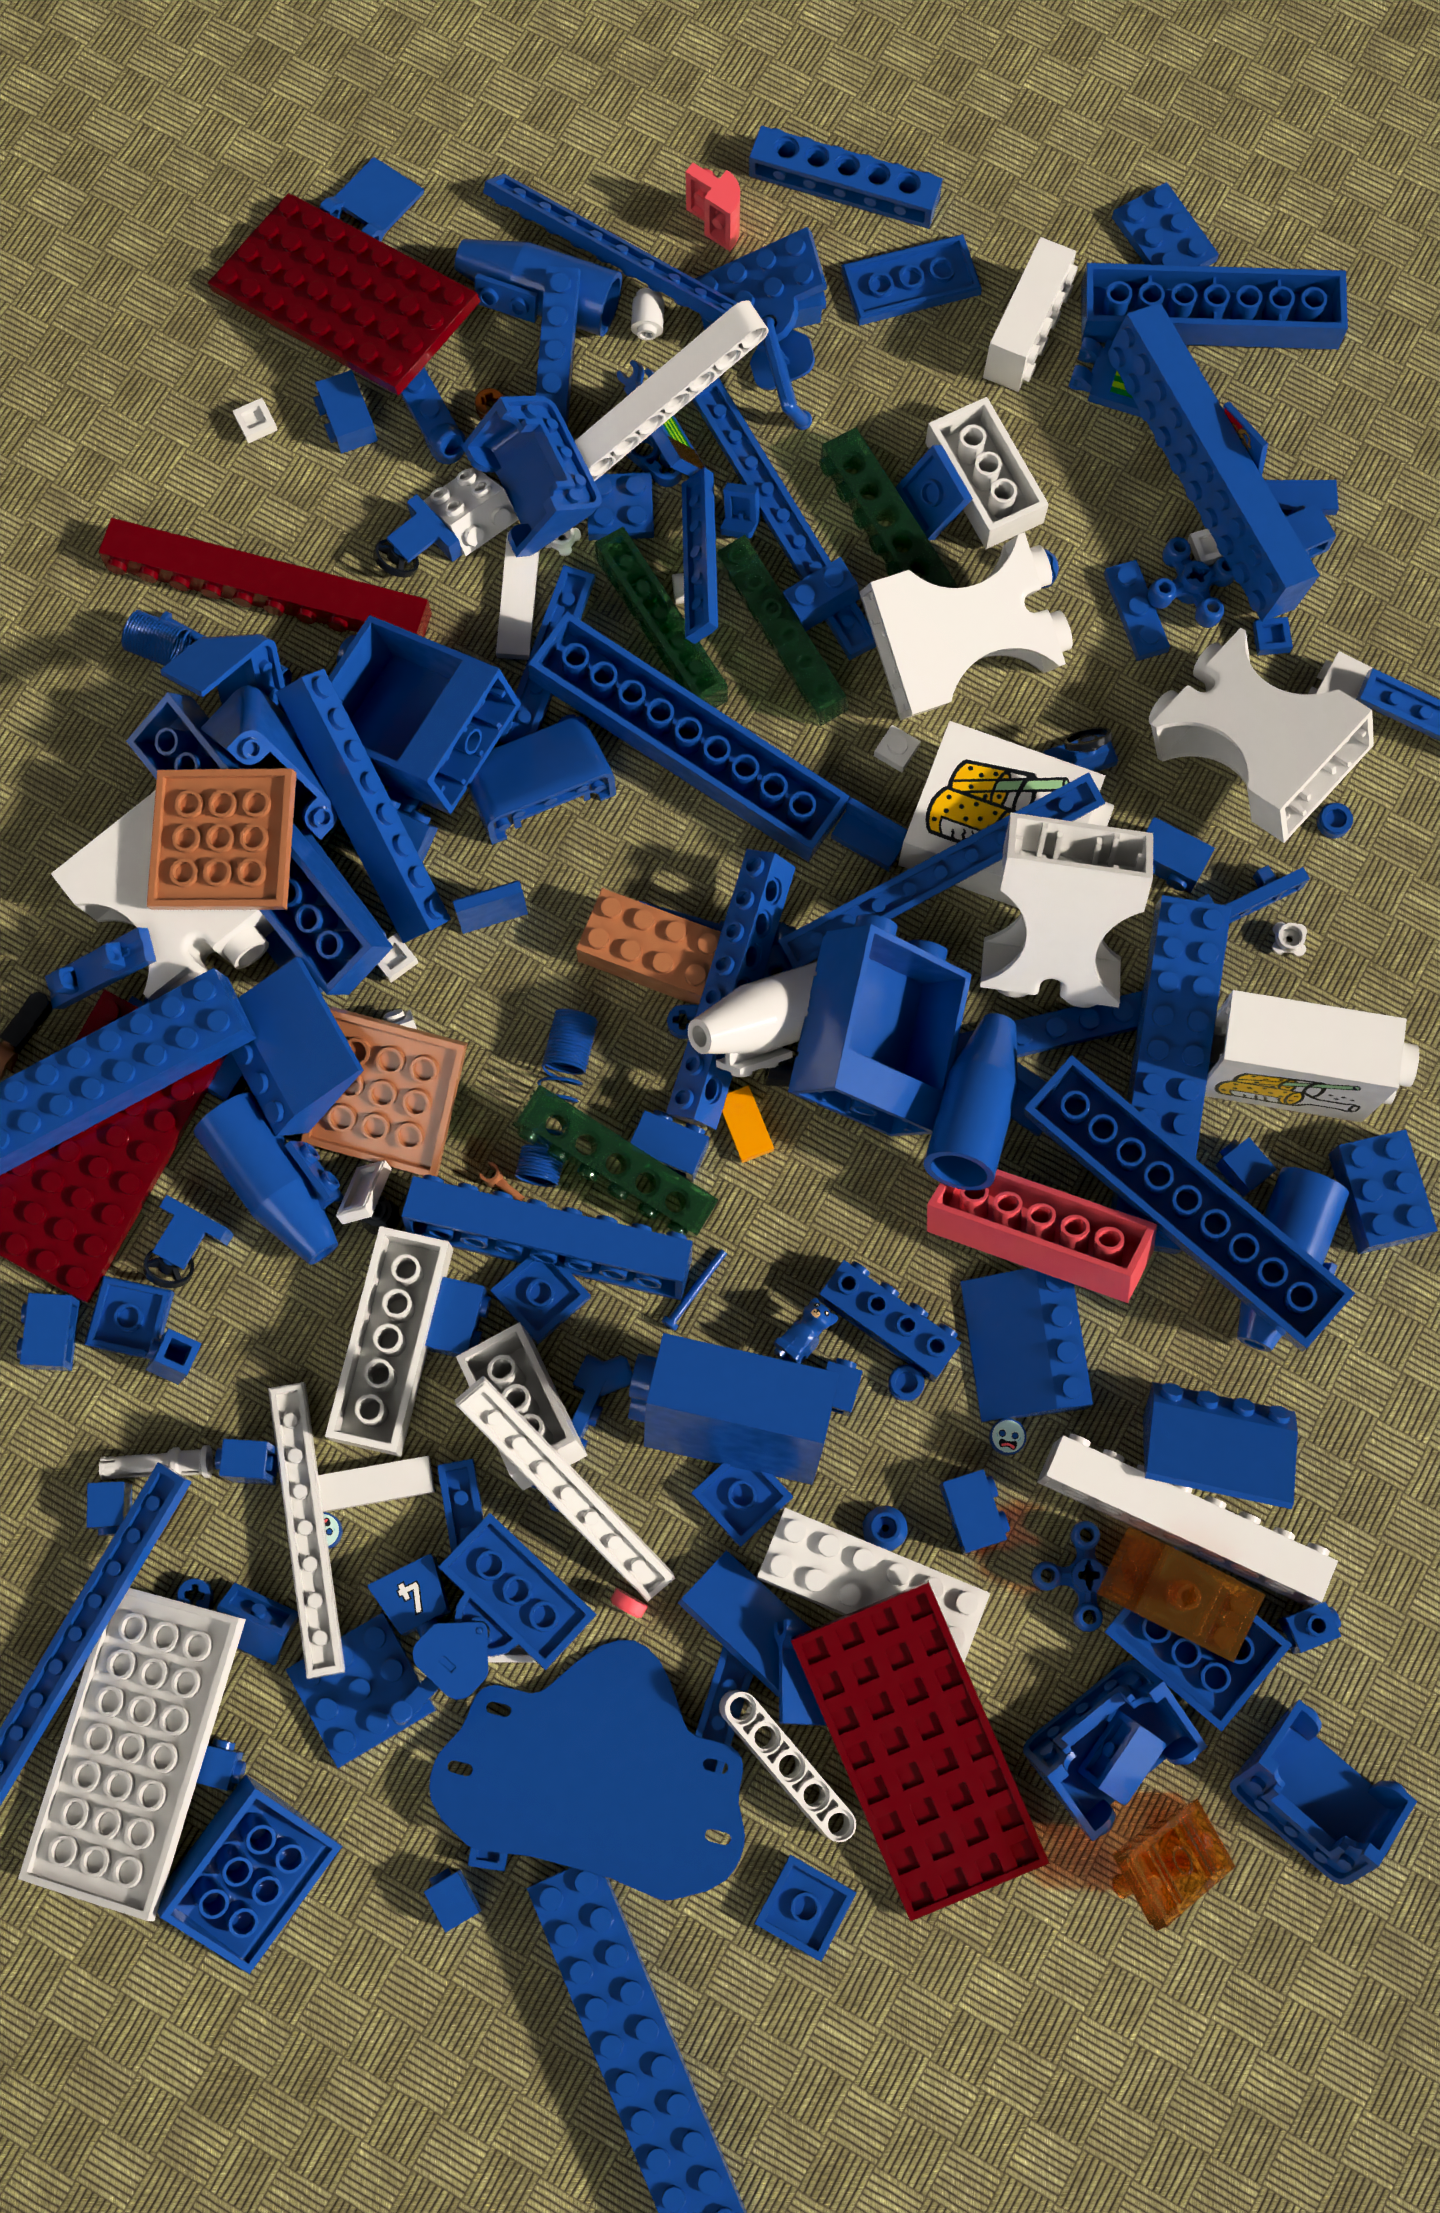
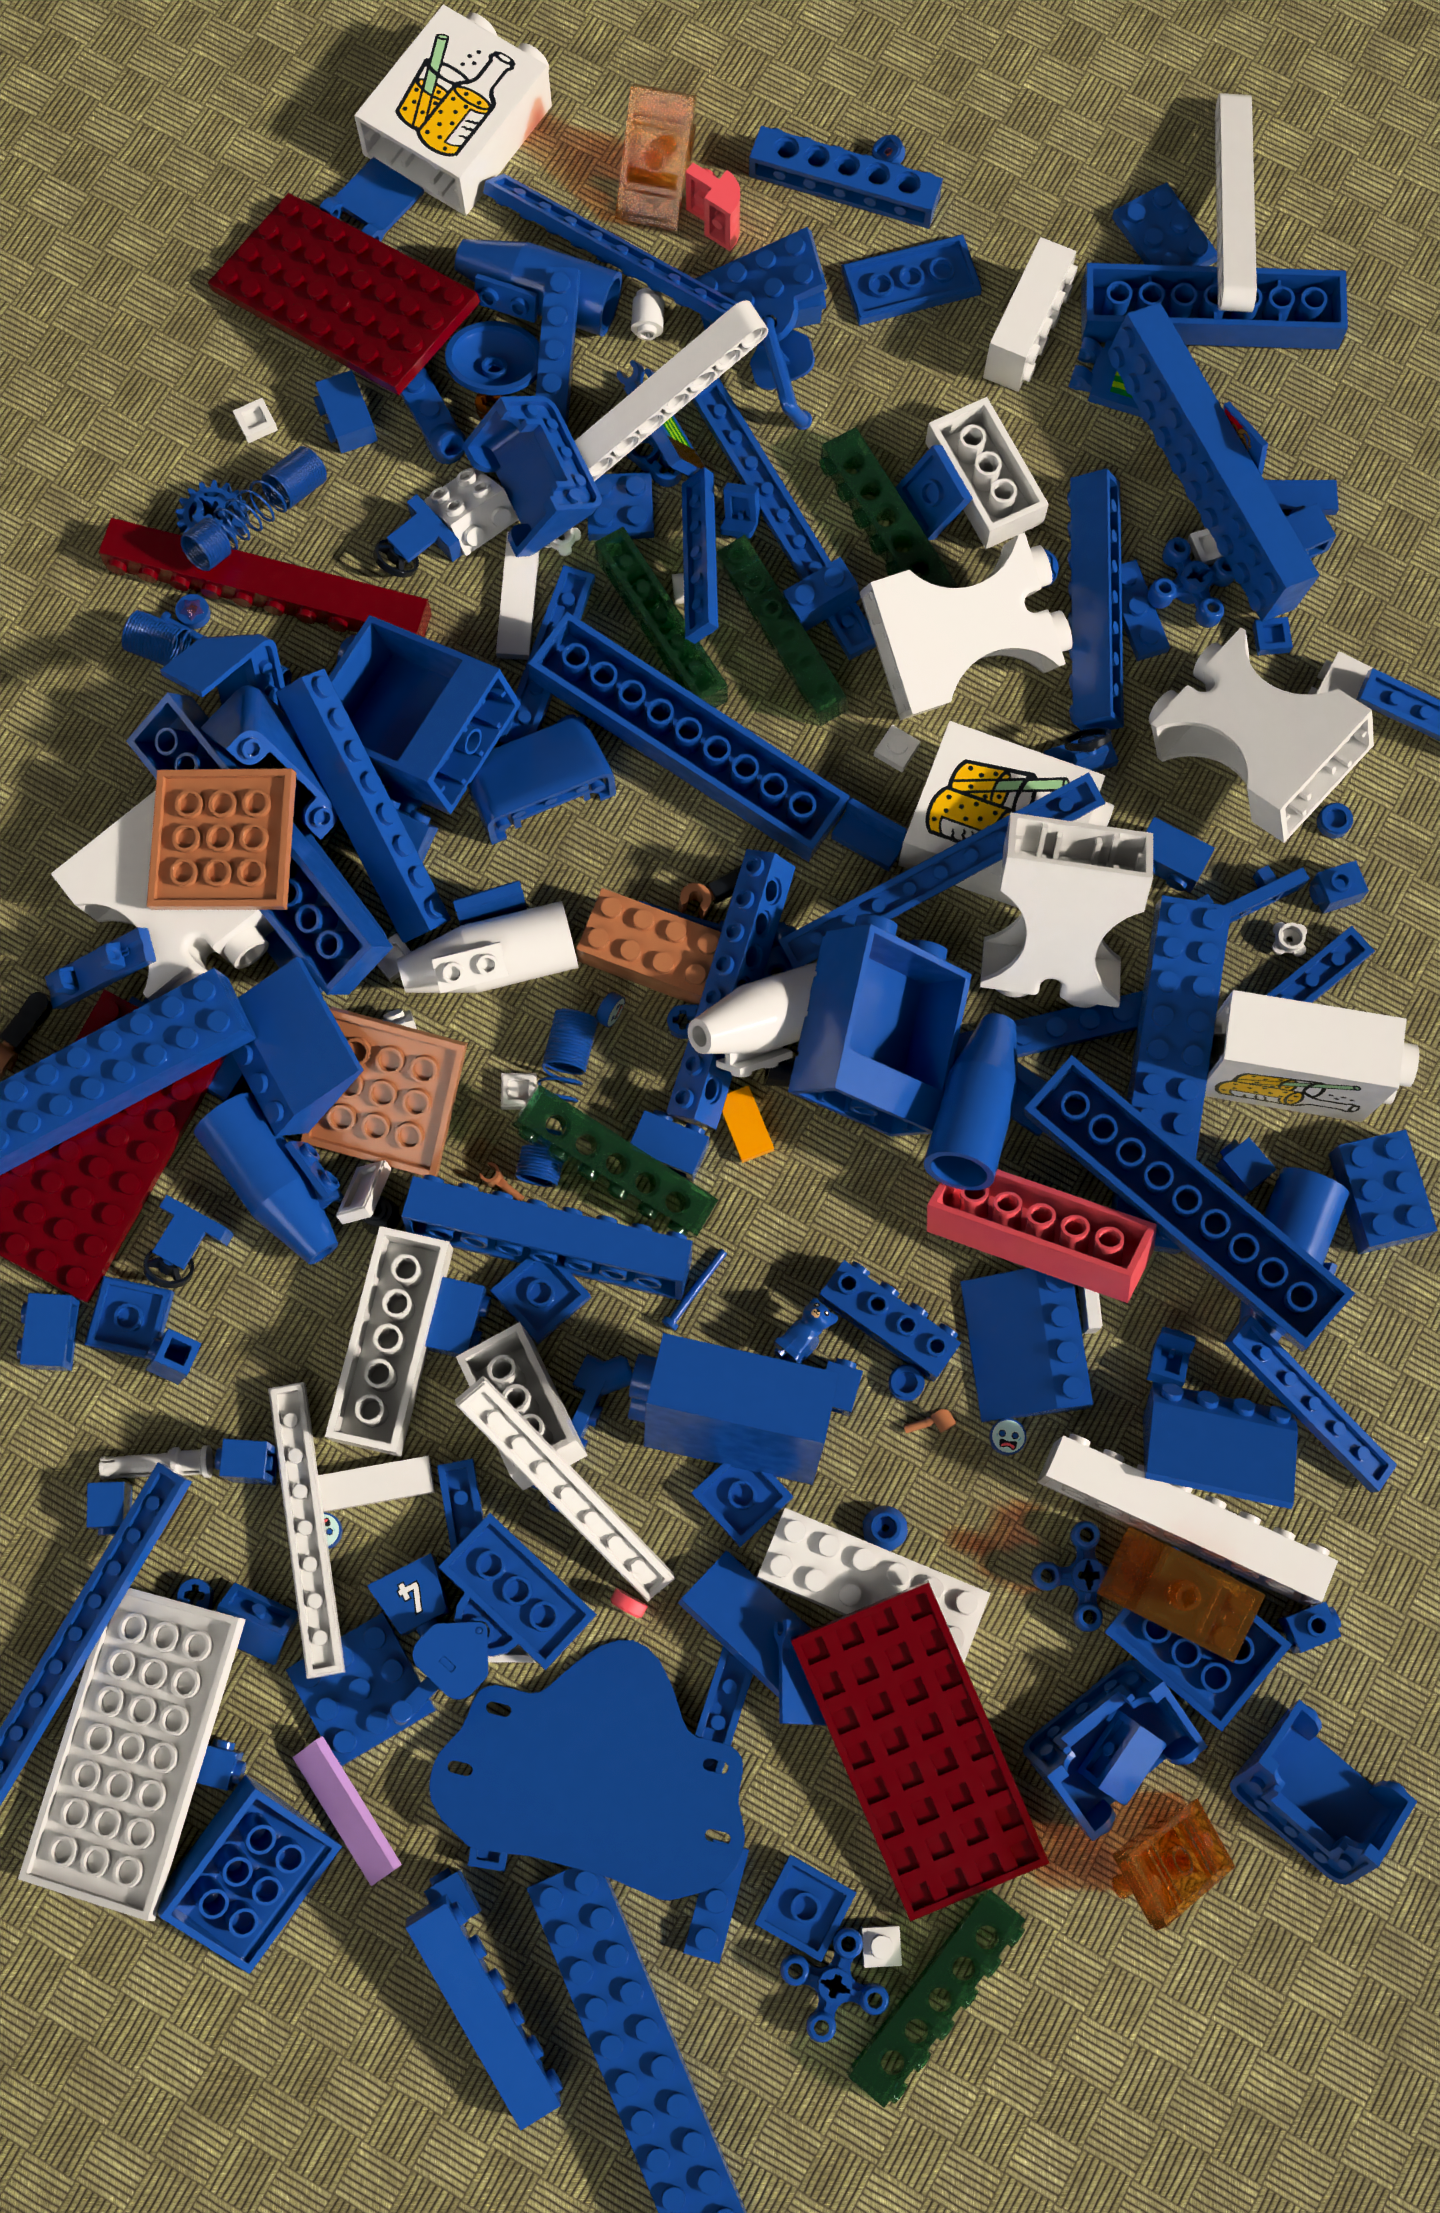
white beam [719,1690,856,1842] -> none
blue brick [939,1469,1010,1555] -> none
none -> blue tile [175,594,211,629]
none -> blue gear [176,480,250,544]
none -> blue piece [181,446,327,571]
none -> lavender tile [292,1736,402,1886]
none -> white brick [354,4,552,216]
none -> white piece [397,901,579,993]
none -> blue brick [405,1894,563,2131]
none -> blue dish [445,321,540,396]
none -> white tile [501,1073,537,1110]
none -> blue tile [596,992,625,1028]
none -> clear orange brick [615,83,697,231]
none -> piece [678,864,742,919]
none -> blue plate [683,1839,749,1964]
none -> blue gear [780,1927,890,2043]
none -> clear green brick [846,1889,1026,2108]
none -> white plate [861,1925,902,1968]
none -> blue tile [872,135,906,164]
none -> nougat hand [903,1409,956,1433]
none -> blue brick [1067,468,1124,730]
none -> white tile [1078,1286,1103,1334]
none -> blue bracket [1146,1327,1197,1388]
none -> white beam [1215,93,1257,313]
none -> blue plate [1224,1315,1397,1493]
none -> blue plate [1267,926,1375,1003]
none -> blue brick [1309,860,1369,914]

